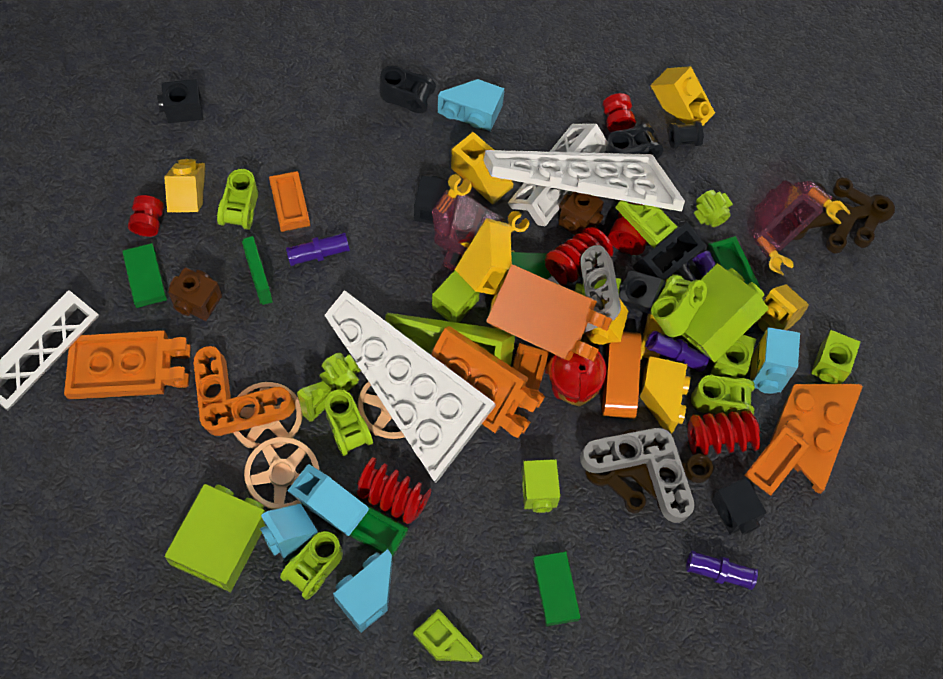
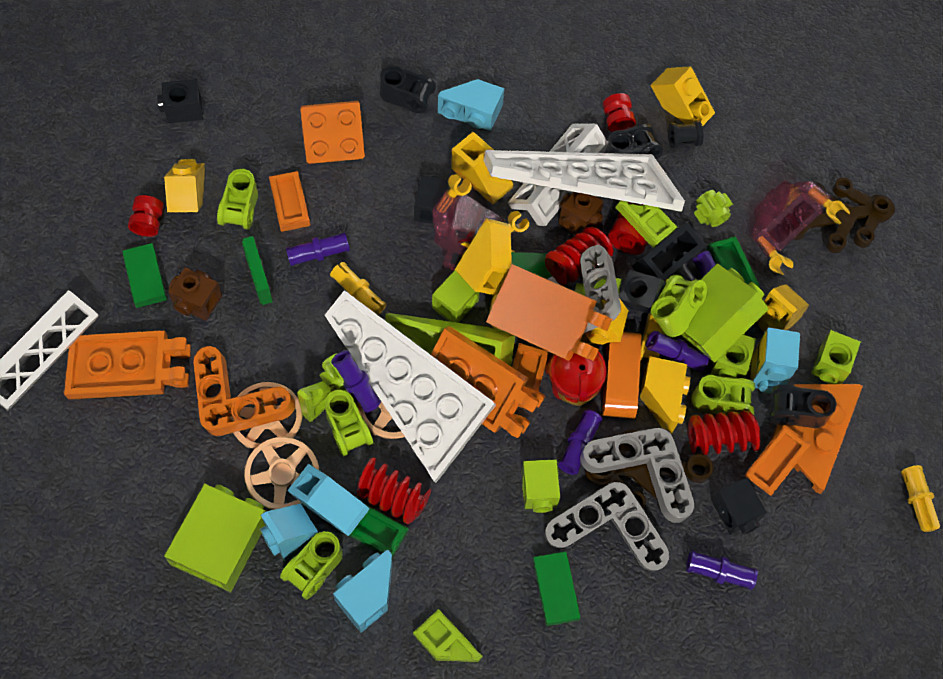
none -> orange bracket [300,101,365,164]
none -> yellow pin [330,262,386,315]
none -> dark purple pin [331,350,381,412]
none -> light grey beam [545,482,669,571]
none -> dark purple pin [558,410,602,475]
none -> black piece [770,385,837,428]
none -> yellow axle [901,465,940,532]

